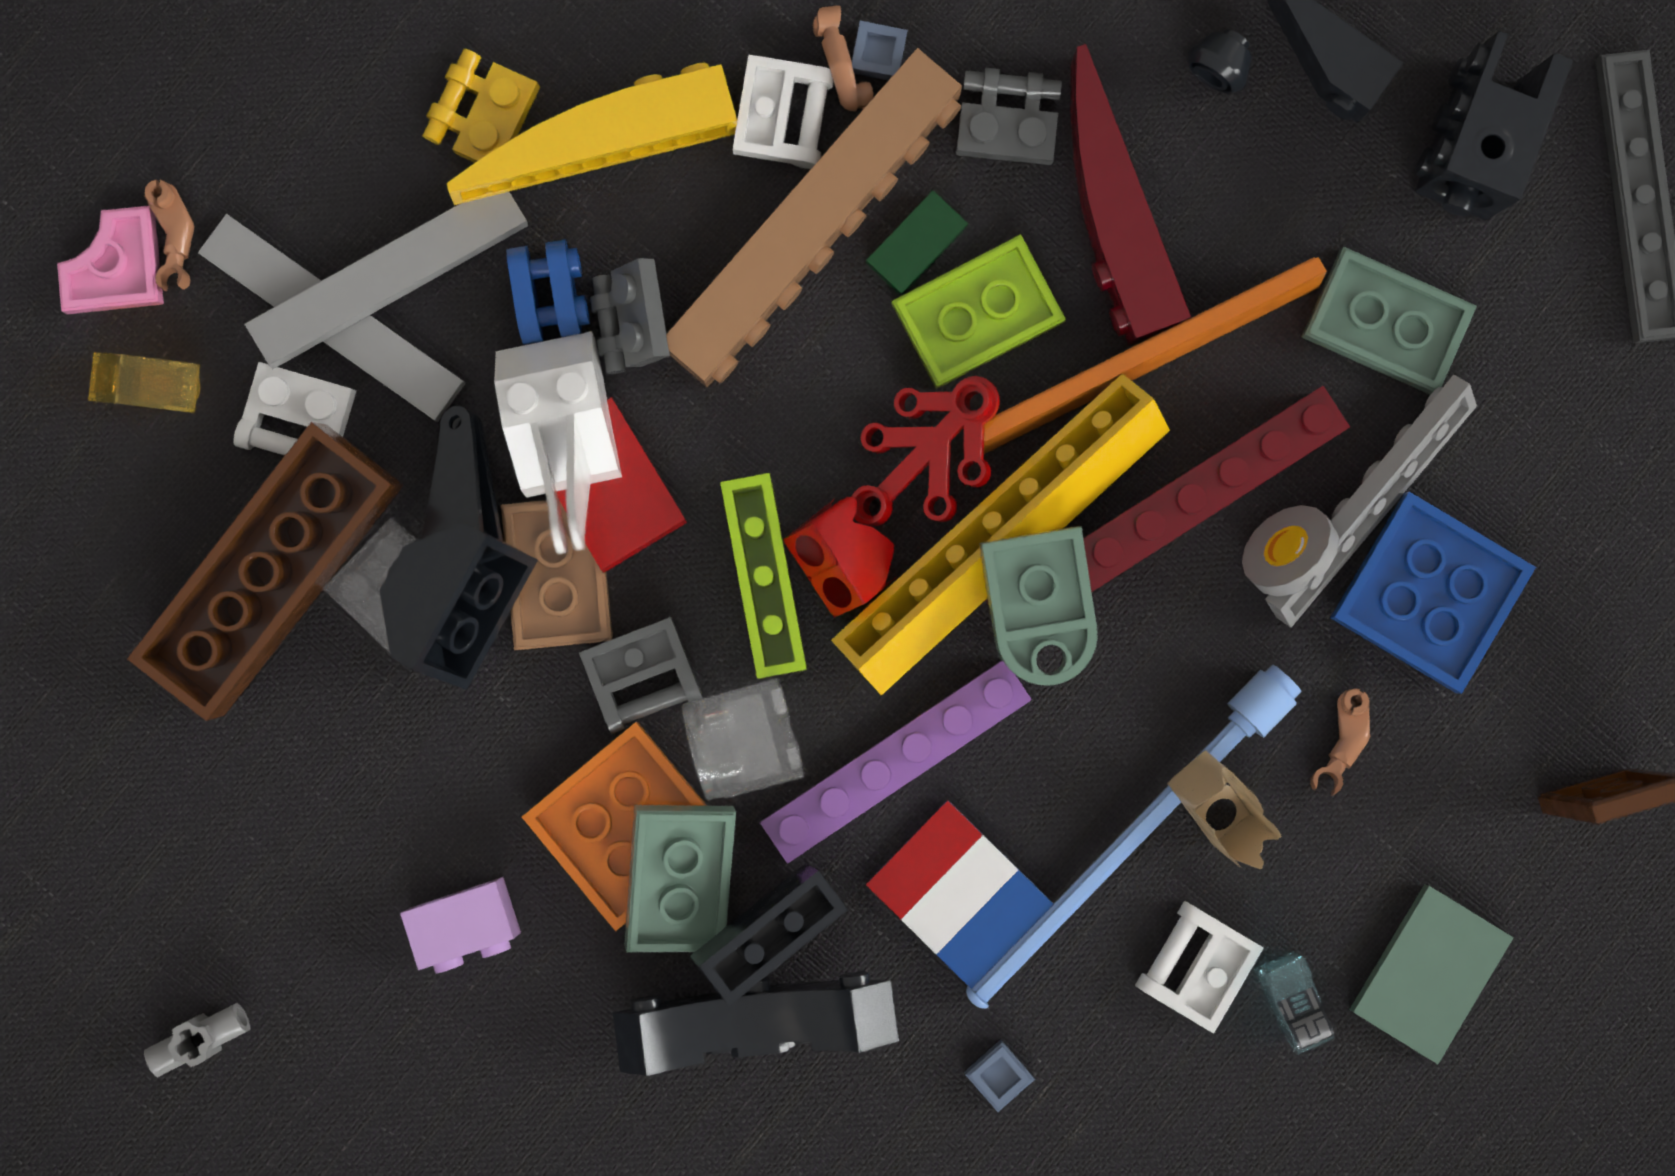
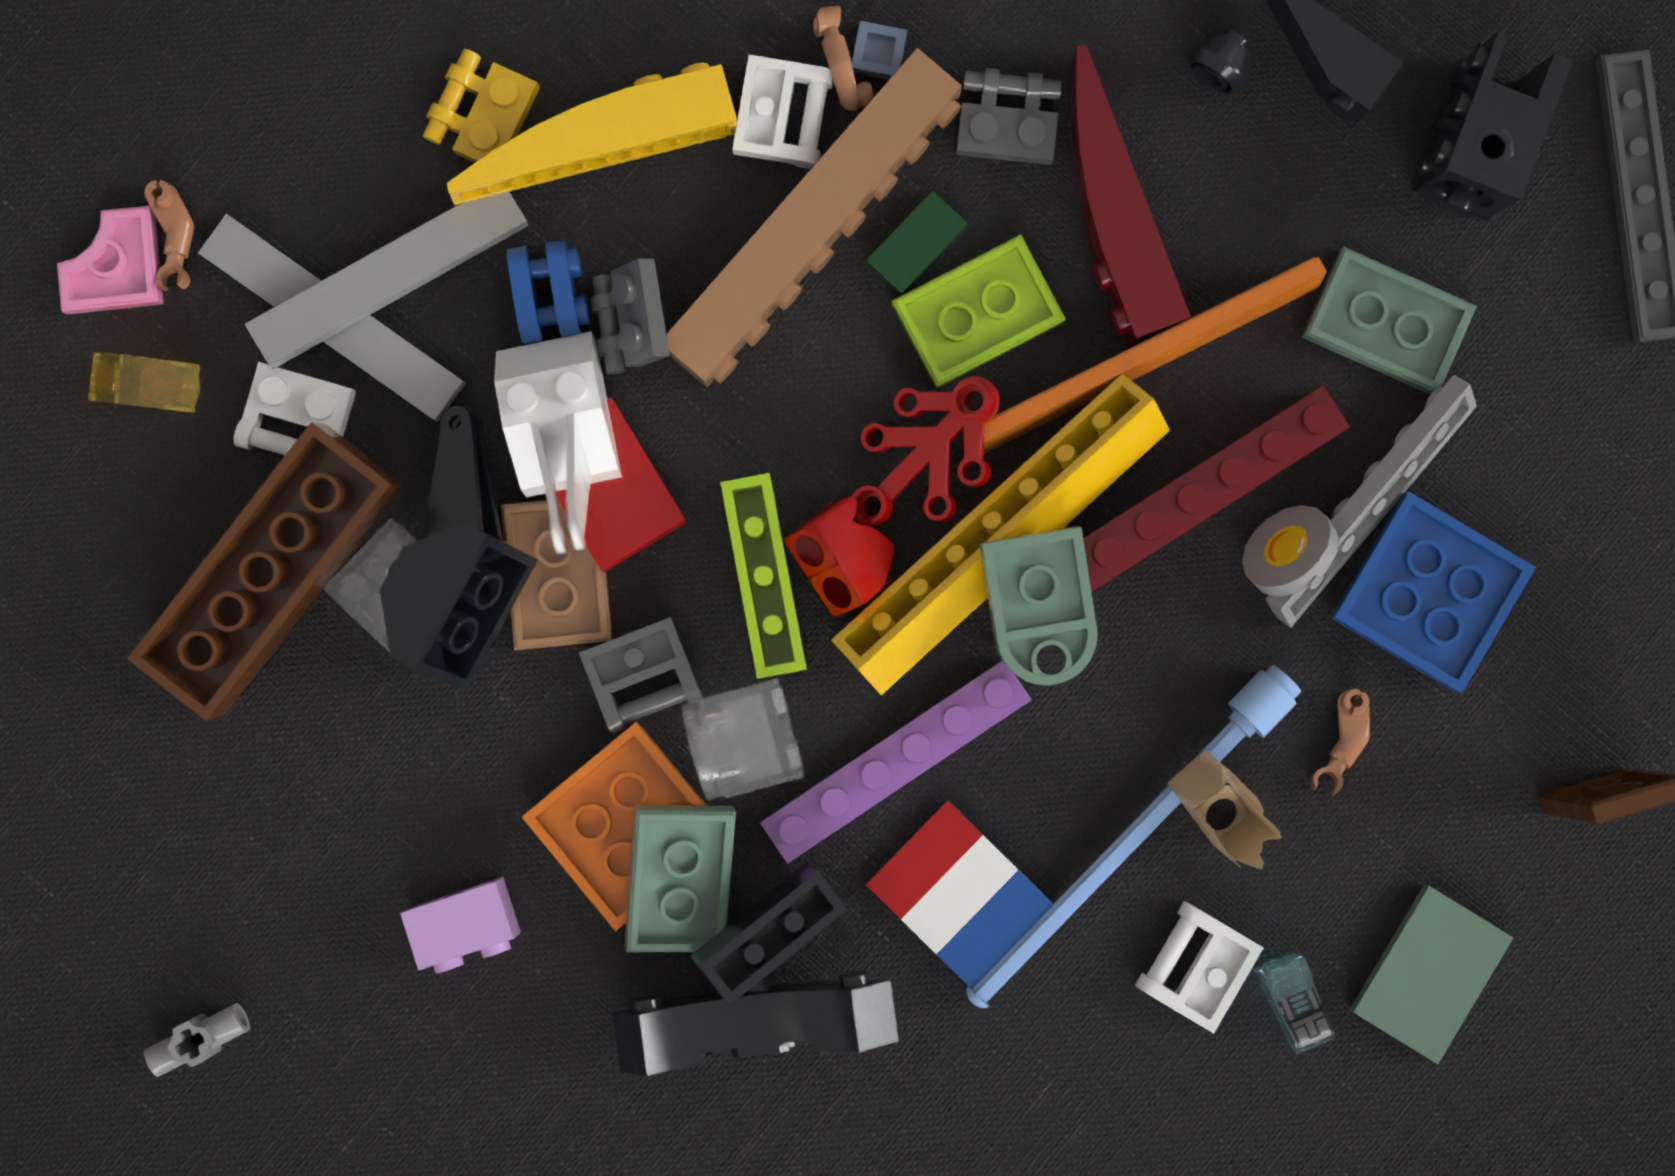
sand blue tile [964,1039,1035,1112] -> none

